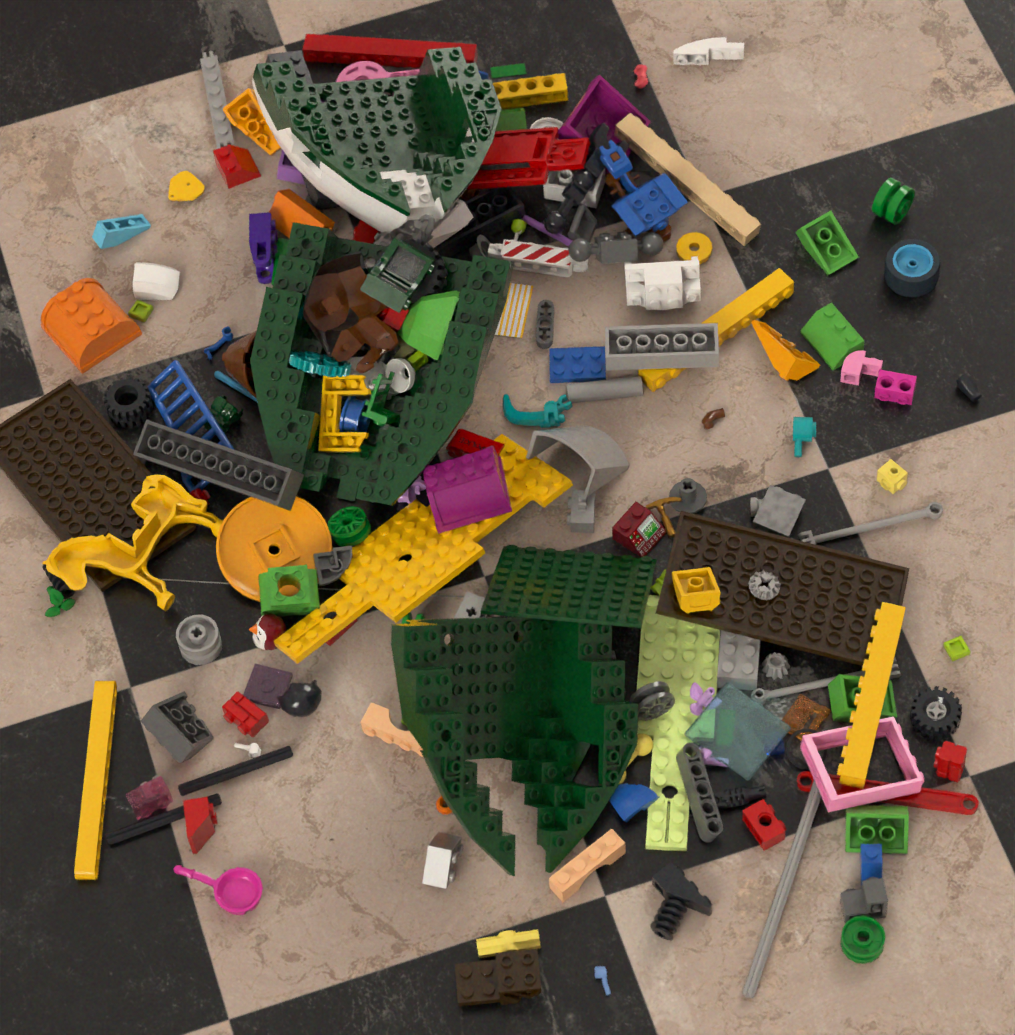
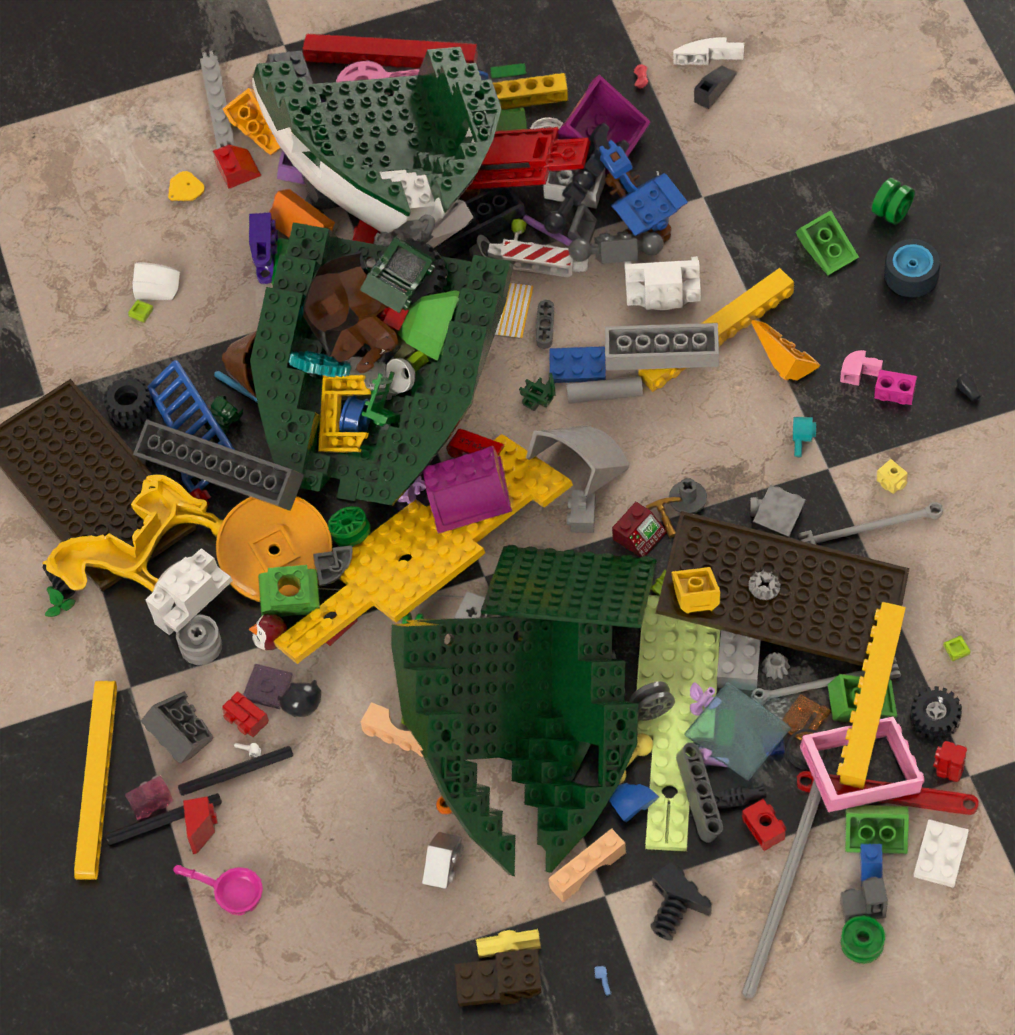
orange container [41,278,142,374] -> none
medium azure slope [92,214,151,249] -> none
blue piece [204,326,233,360] -> none
teal piece [503,394,573,428] -> none
tan brick [614,113,761,246] -> none
yellow tile [676,232,712,265] -> none
reddish brown arm [702,408,725,429] -> none
bright green slope [801,303,864,370] -> none
none -> white piece [146,549,232,635]
none -> dark green piece [519,373,556,411]
none -> black slope [694,65,737,109]
none -> white plate [913,819,969,888]

